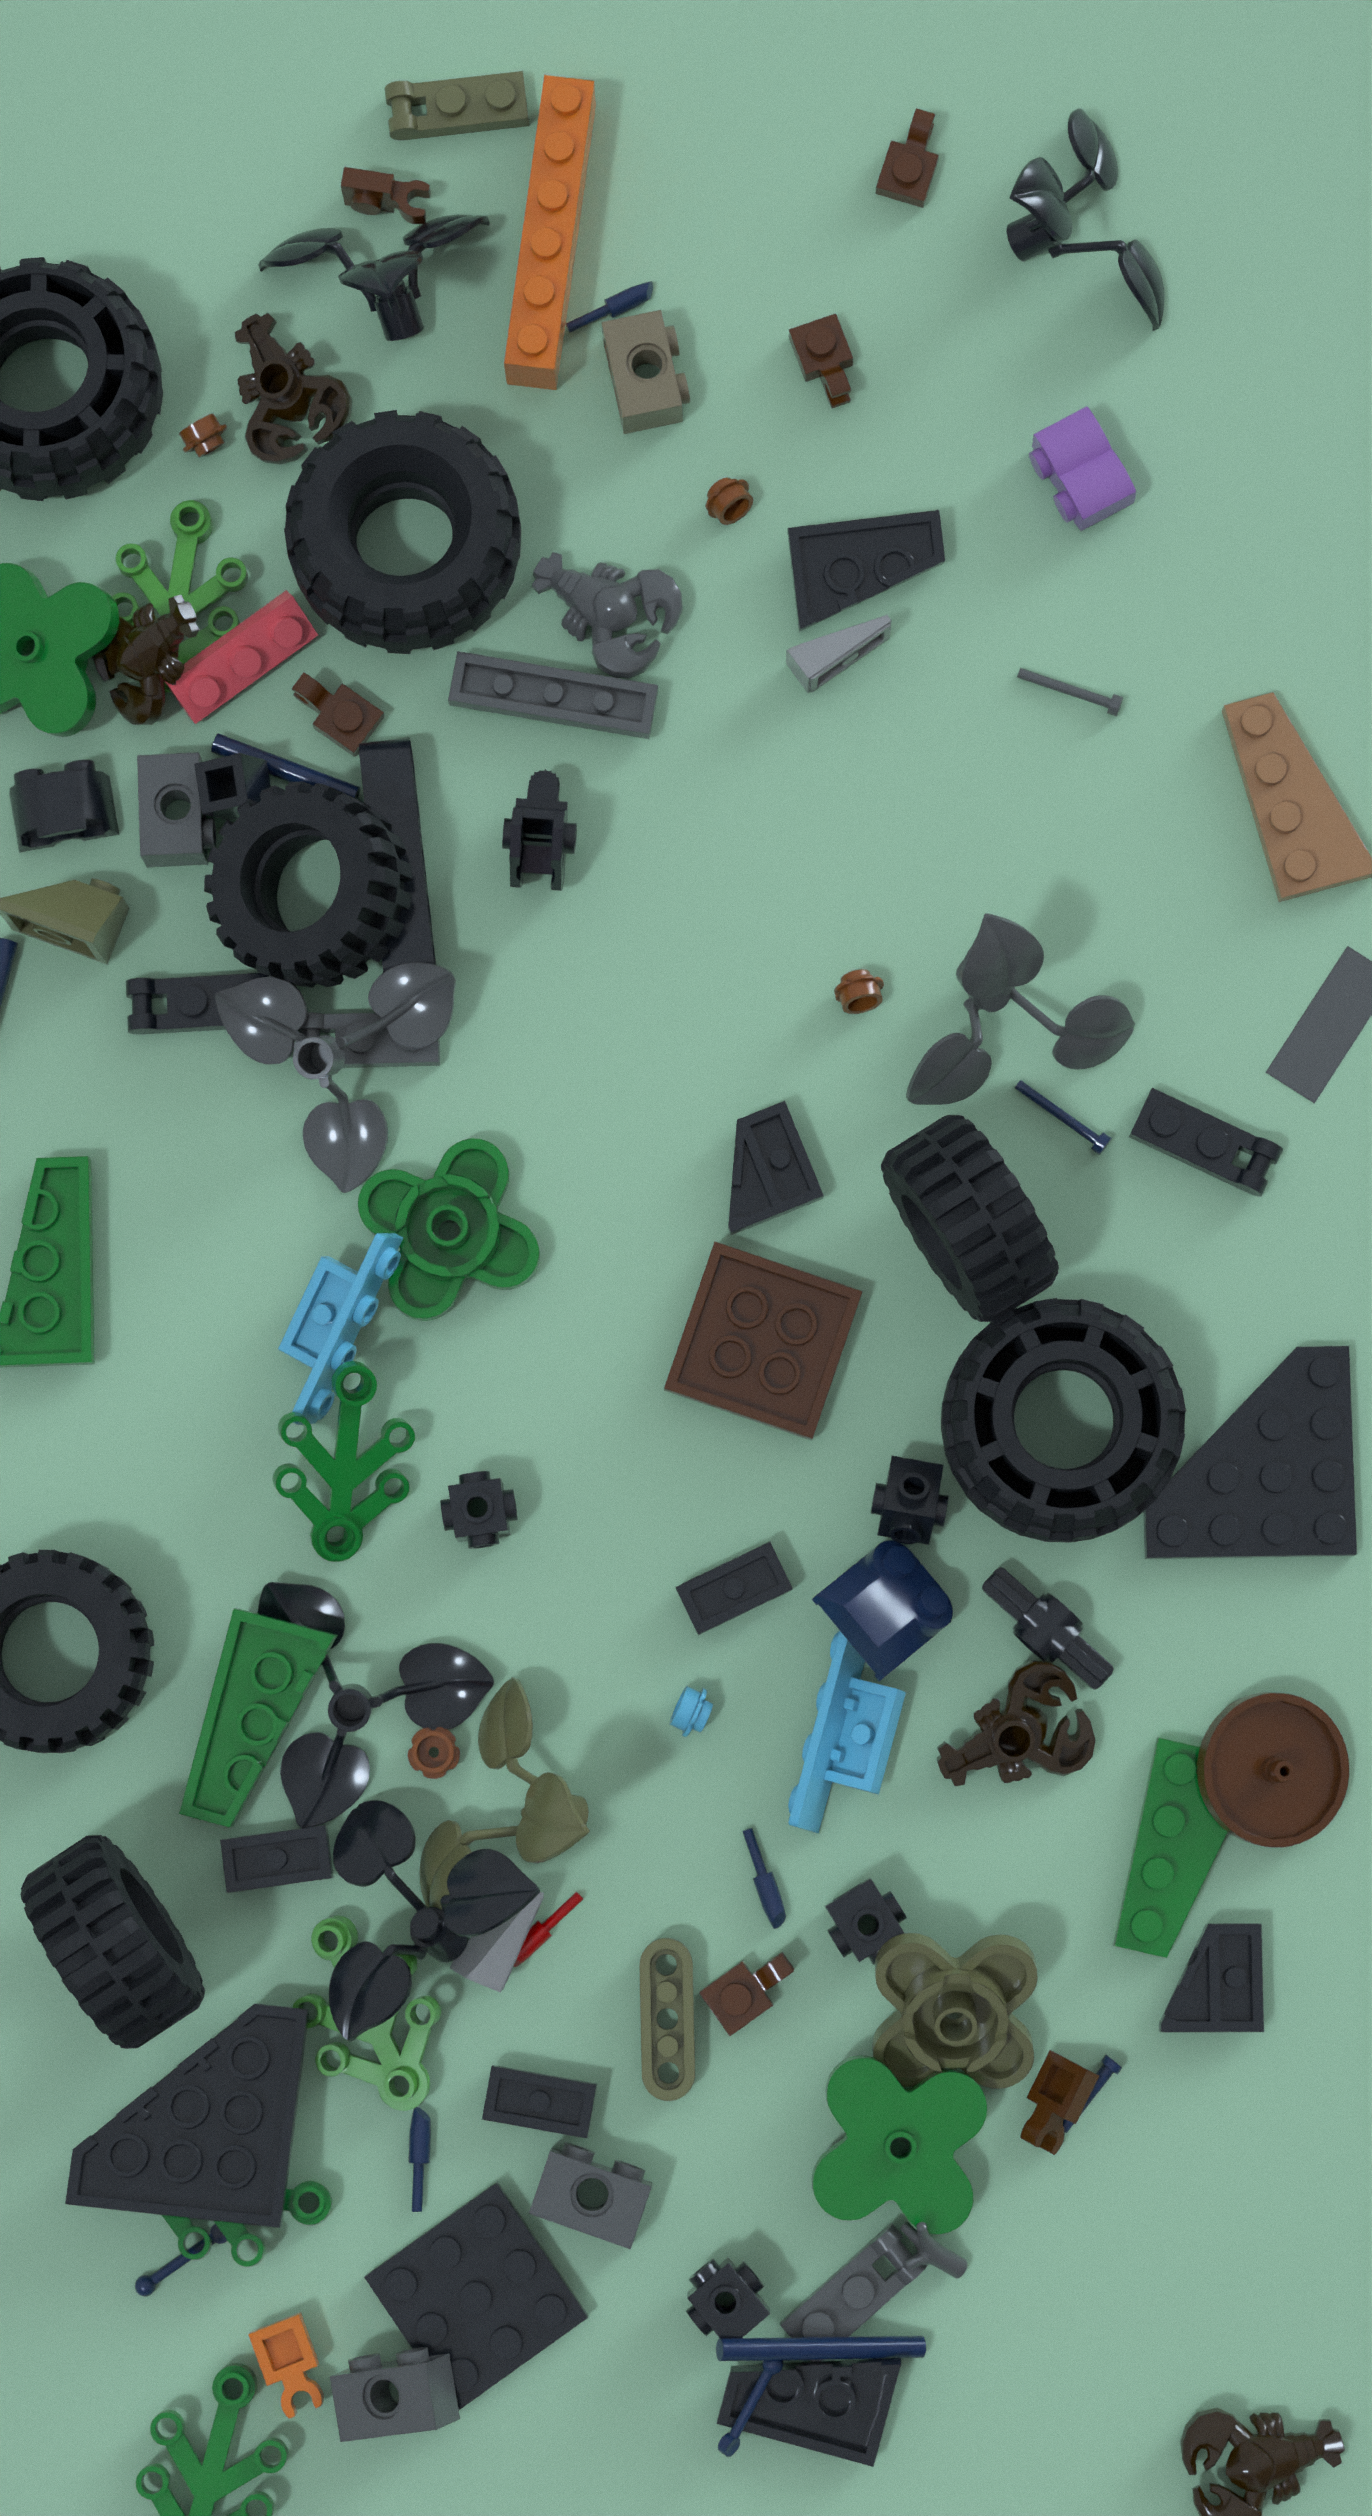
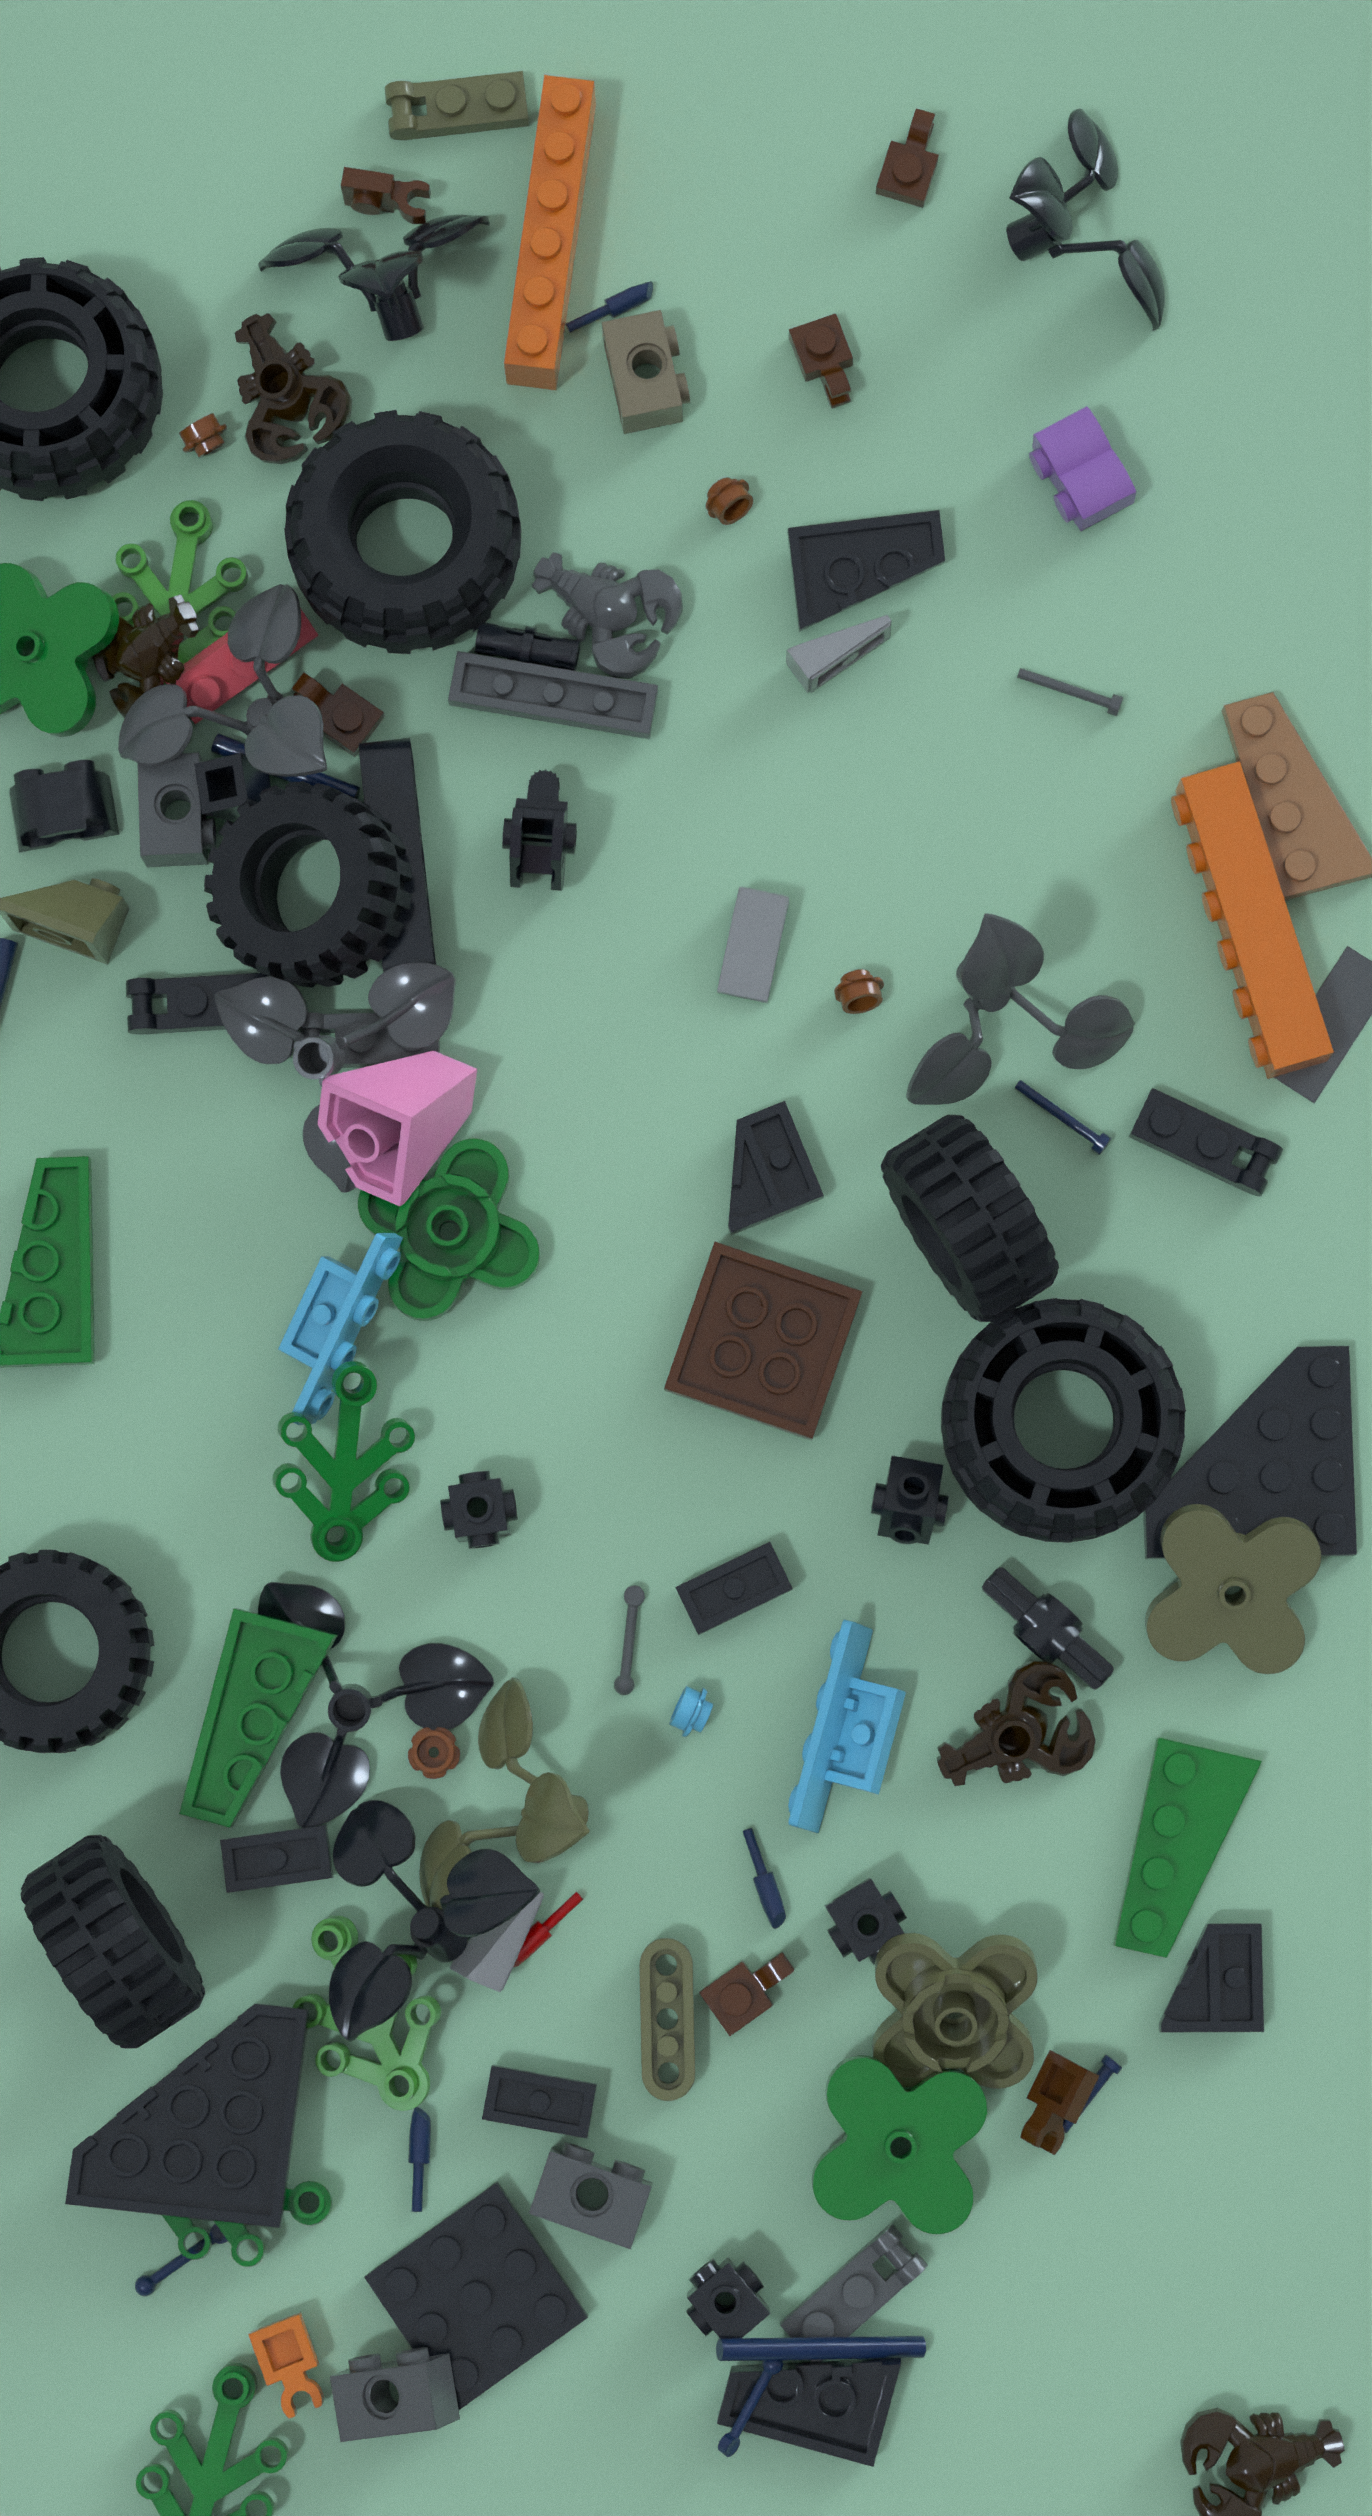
dark blue slope [812,1540,953,1682] -> none
dark grey bar [901,2222,967,2279] -> none
reddish brown piece [1197,1692,1349,1847] -> none
none -> dark grey plant [118,584,327,777]
none -> bright pink slope [317,1051,477,1206]
none -> black pin [475,622,581,671]
none -> dark grey hinge [614,1585,645,1695]
none -> light grey slope [717,887,789,1003]
none -> olive plant [1145,1504,1321,1674]
none -> orange brick [1171,761,1334,1079]

